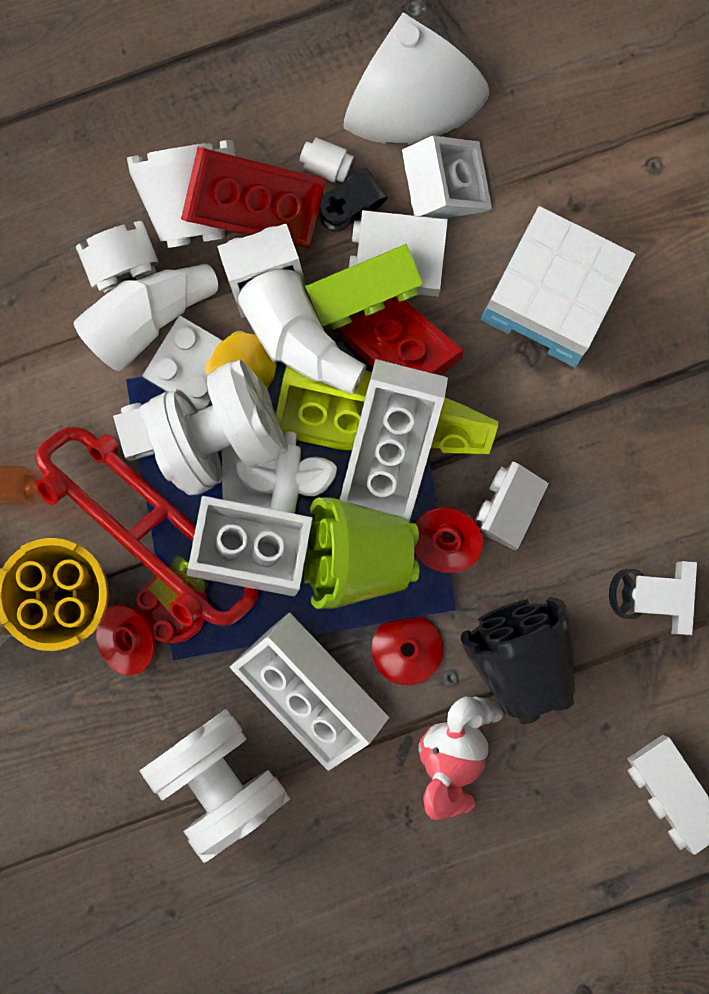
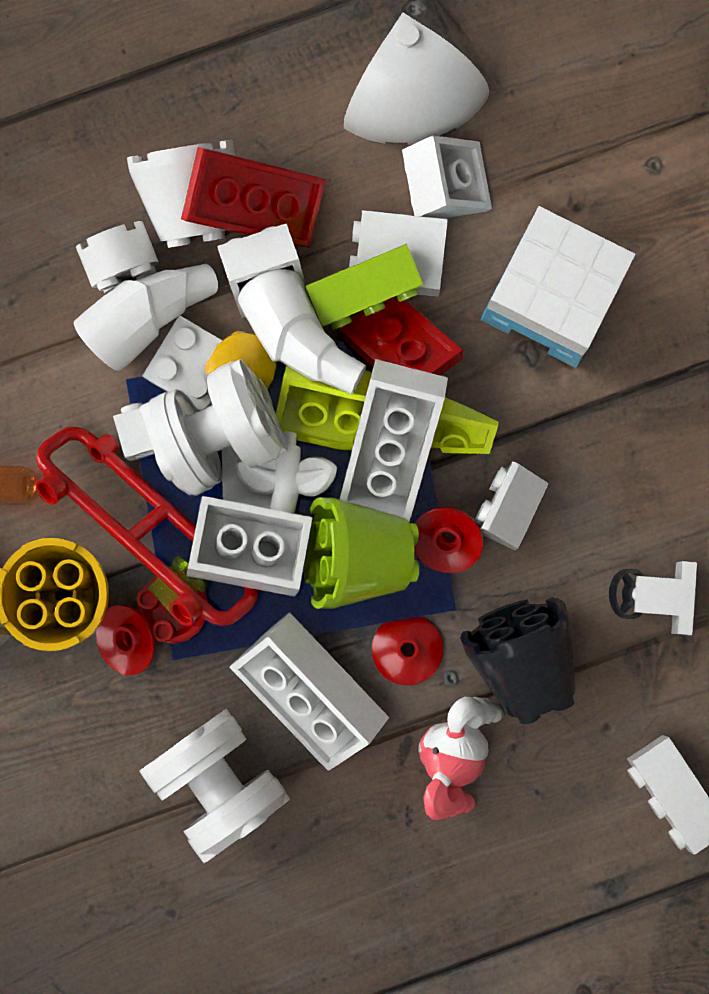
white brick [299,137,354,183] -> none
black piece [320,168,388,231] -> none

